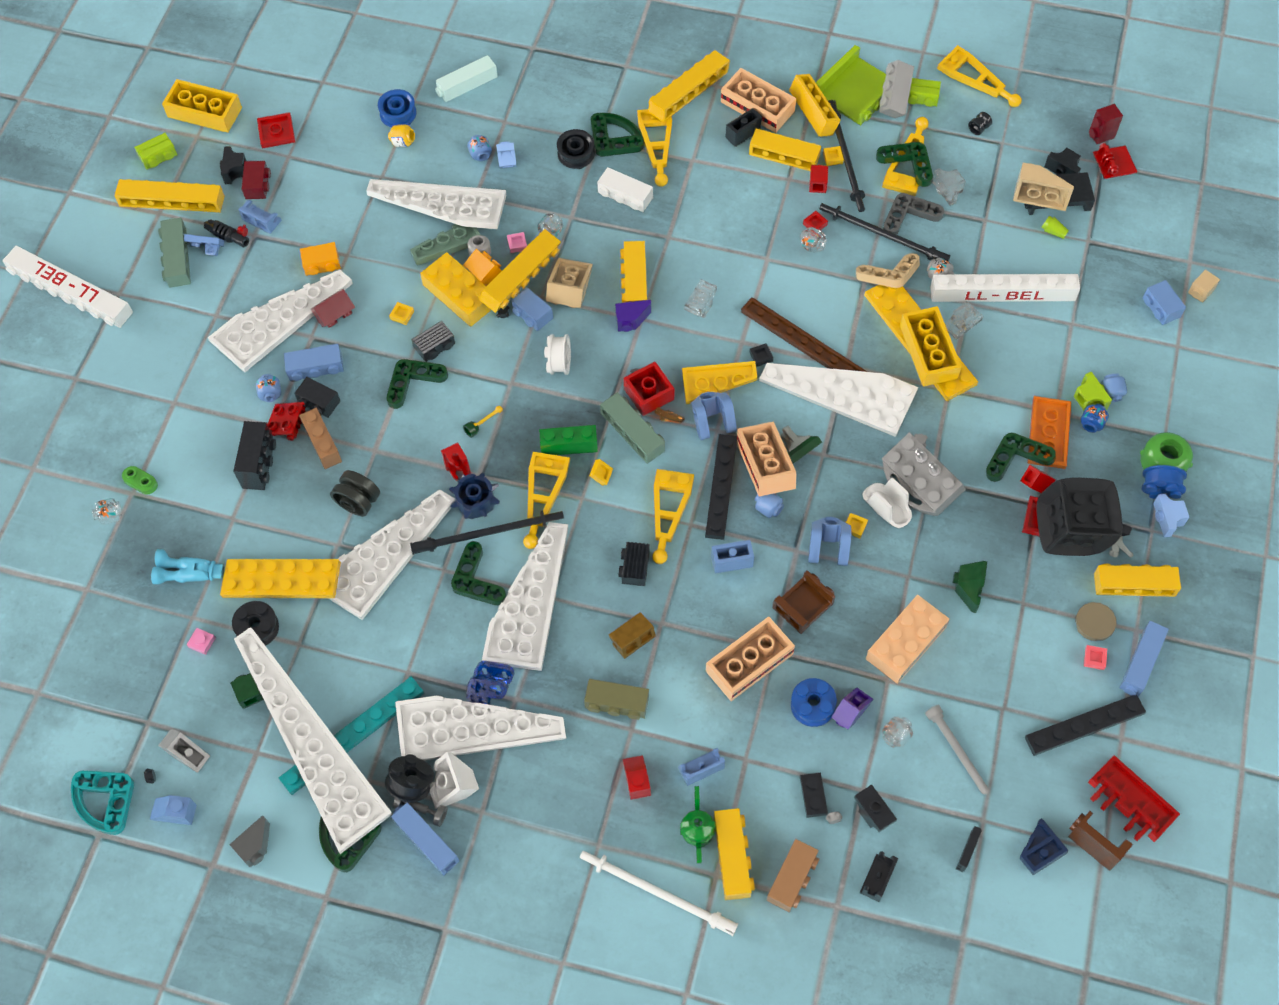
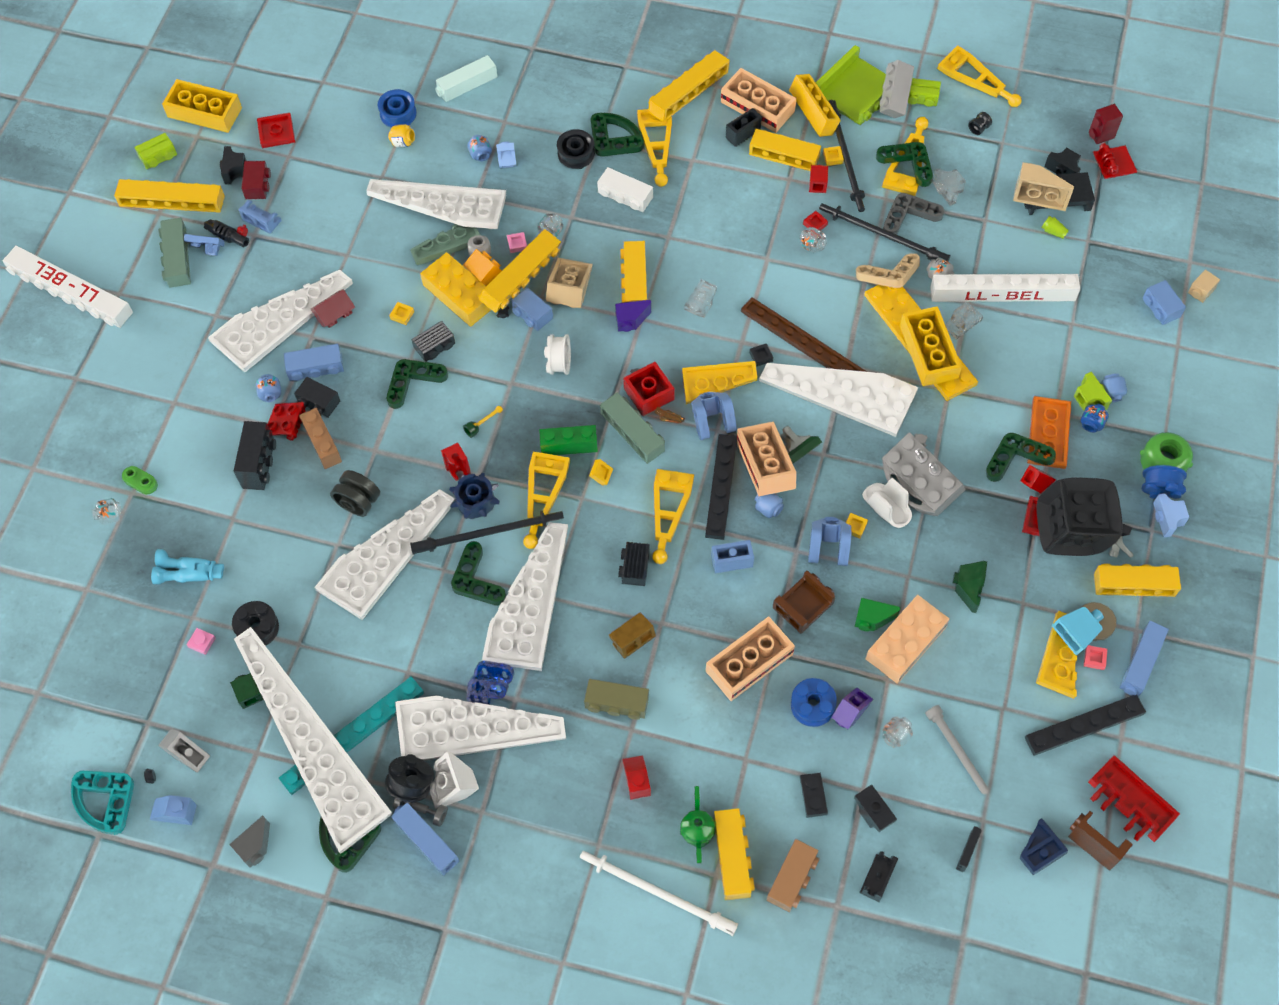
yellow plate [220,559,341,598] -> none
light orange brick [300,242,341,276] -> none
medium blue hinge [678,748,725,786] -> none
light grey piece [826,811,842,824] -> none
none -> green slope [854,598,901,631]
none -> yellow wing [1036,611,1077,699]
none -> medium azure torso [1051,607,1104,656]

